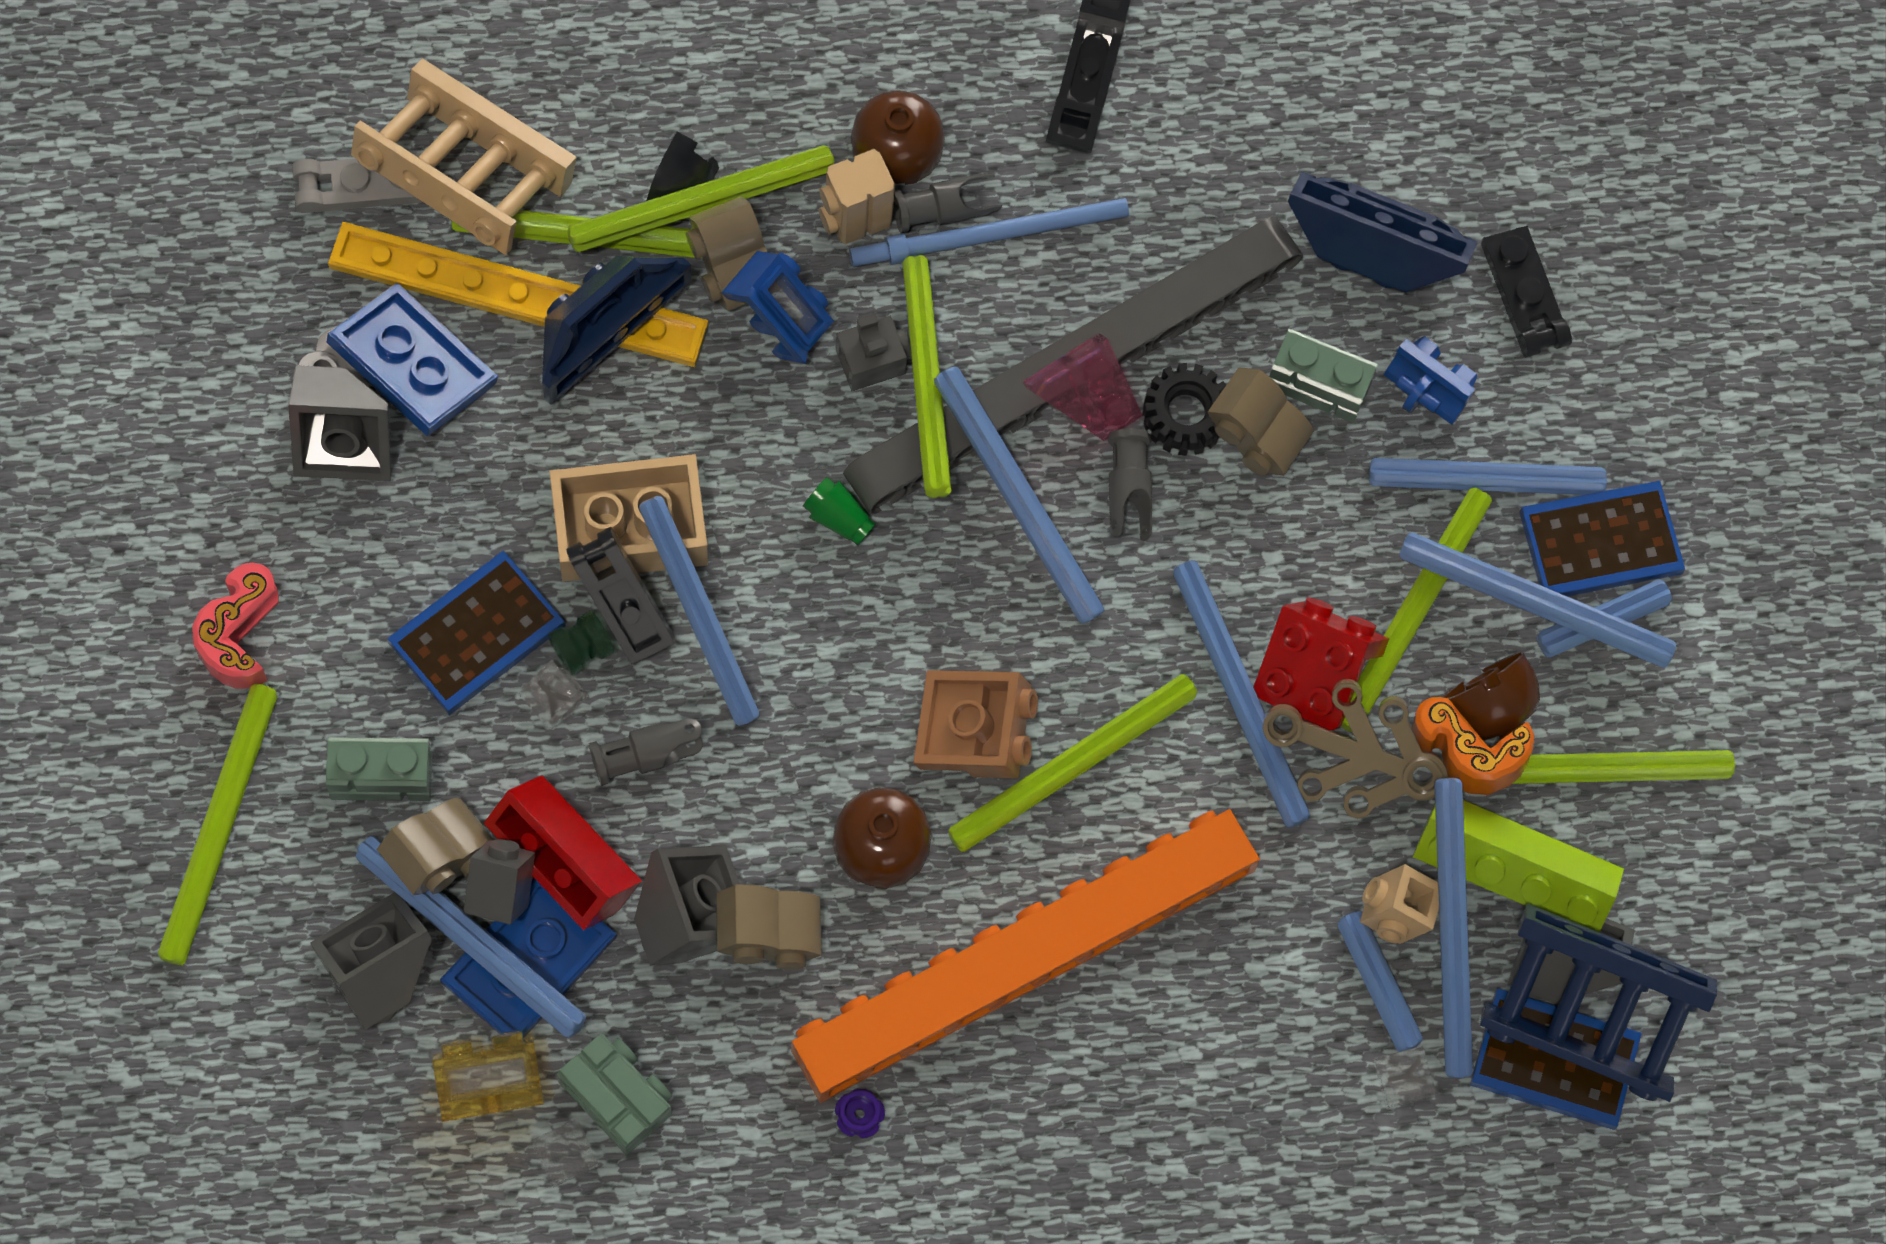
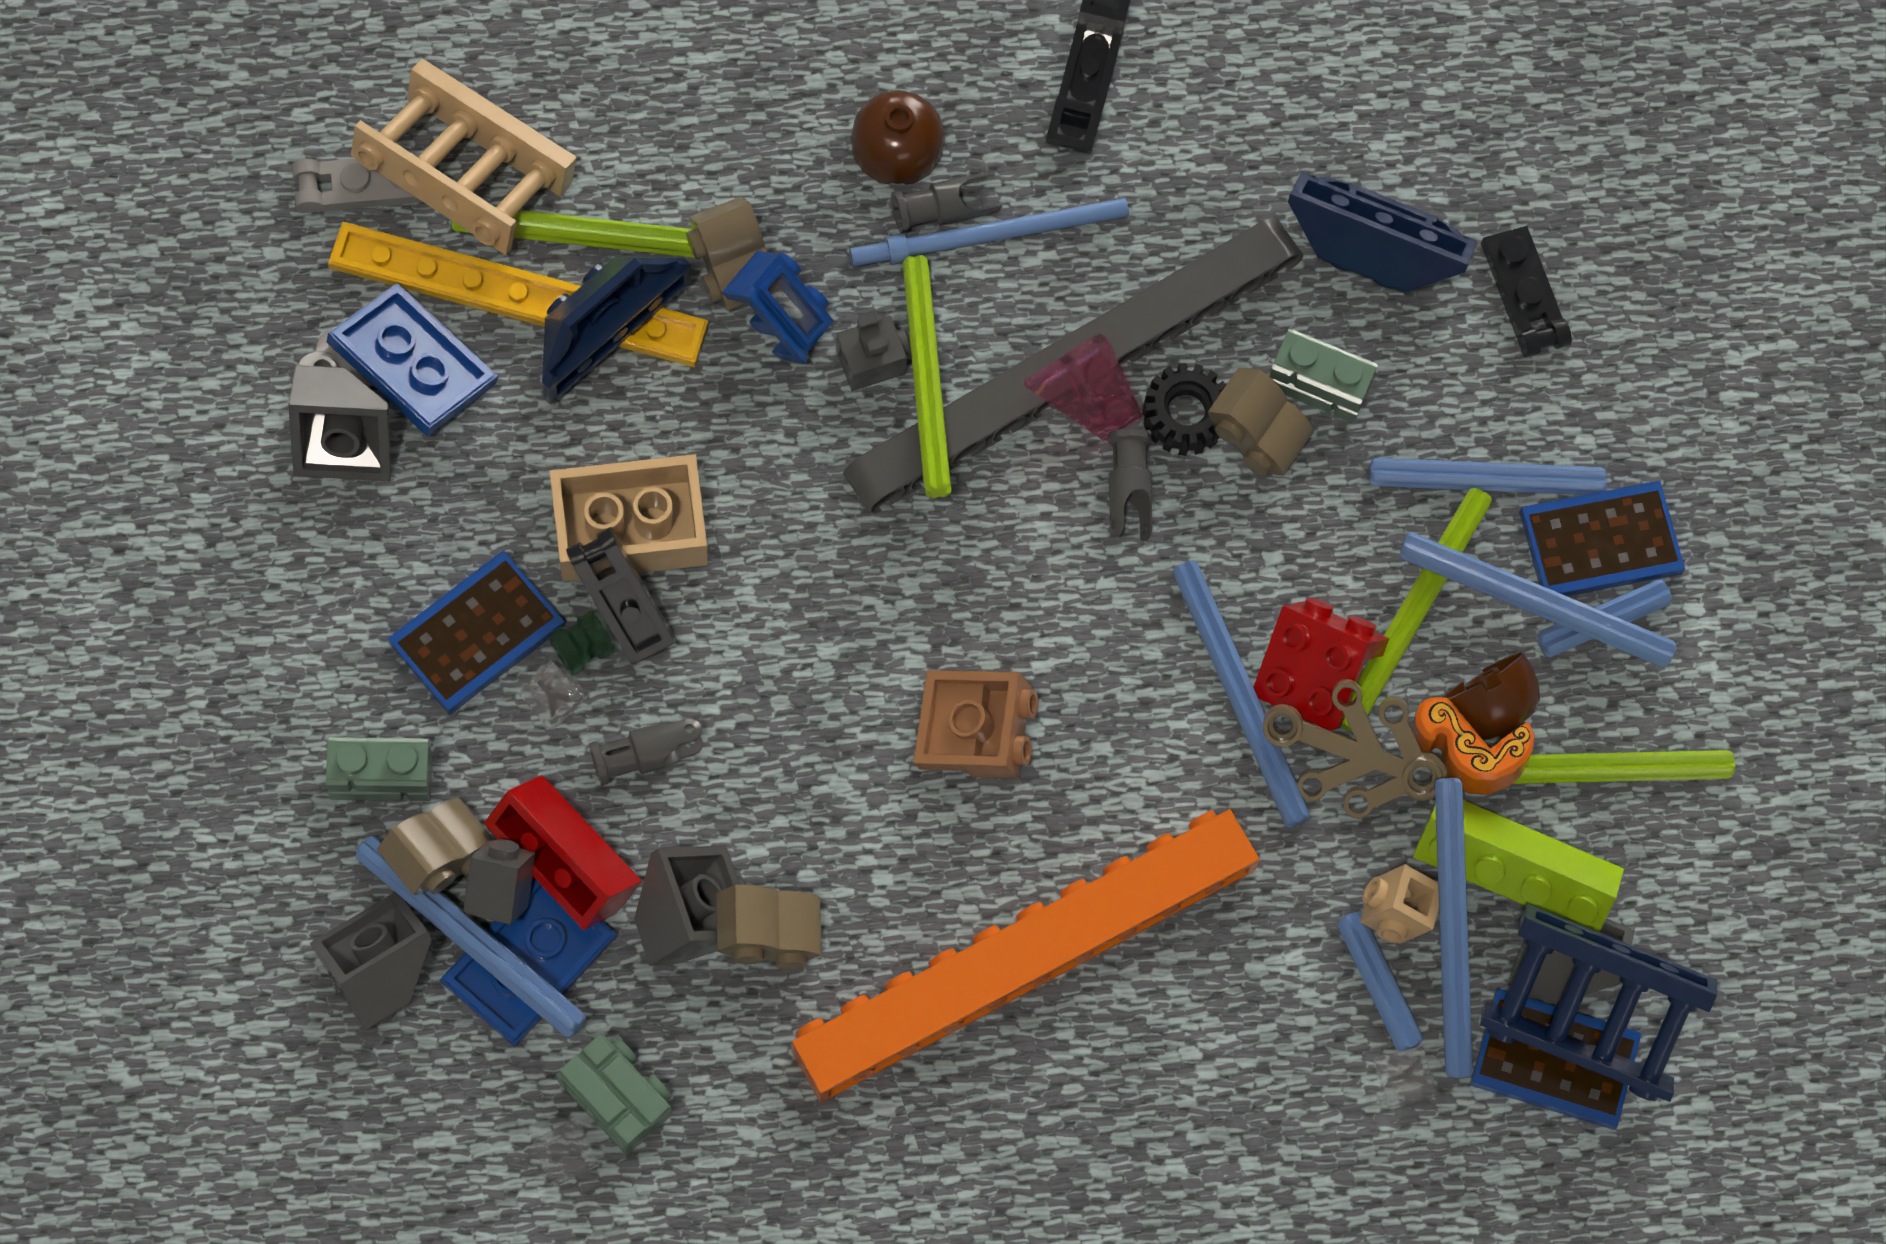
lime axle [158,683,277,966] -> none
coral animal [192,562,279,689] -> none
clear yellow window [432,1031,544,1122] -> none
lime axle [568,145,835,252] -> none
medium blue axle [639,496,759,726] -> none
black brick [646,131,719,201] -> none
green cone [802,477,876,546] -> none
tan brick [819,149,895,245] -> none
reddish brown cylinder [832,787,932,889] -> none
dark purple plate [835,1089,885,1139] -> none
medium blue axle [934,366,1104,624] -> none
lime axle [948,674,1197,852] -> none
blue hips [1383,336,1477,425] -> none

